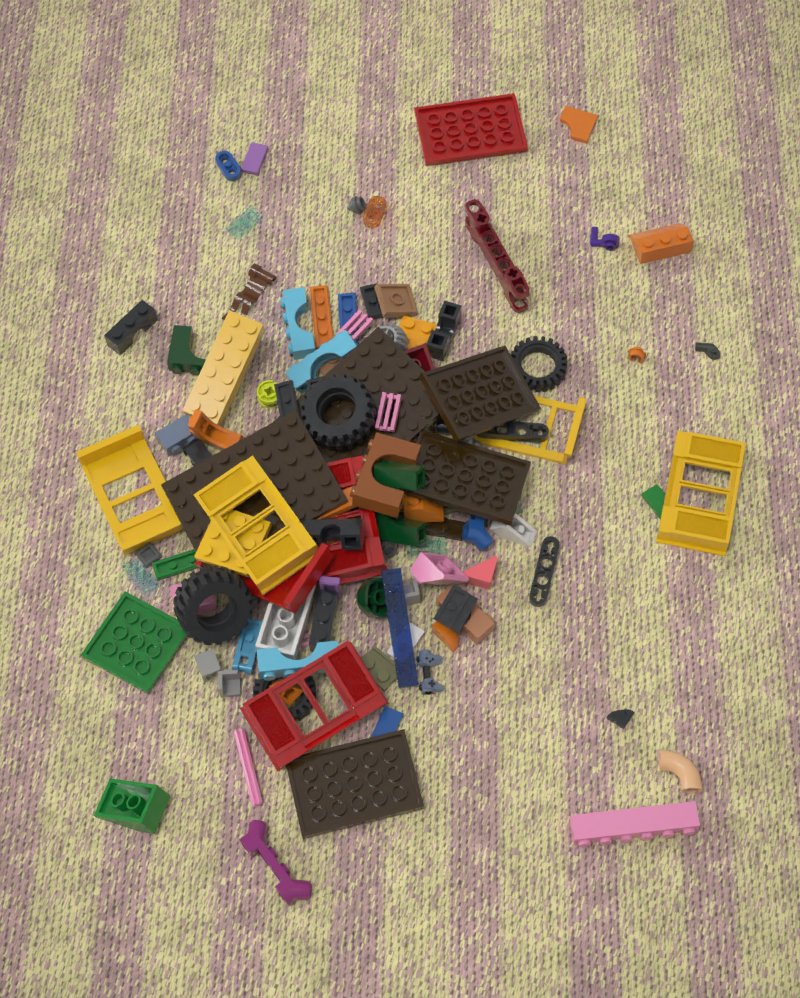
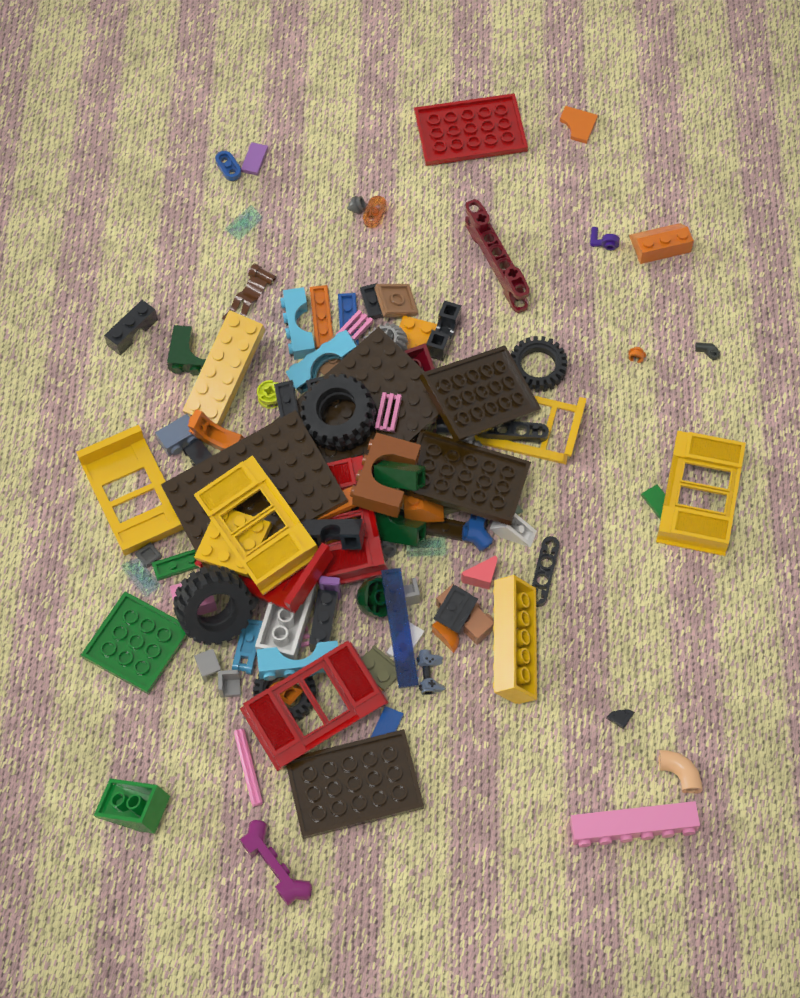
bright pink slope [409,552,469,586] -> none
none -> yellow brick [493,575,537,704]

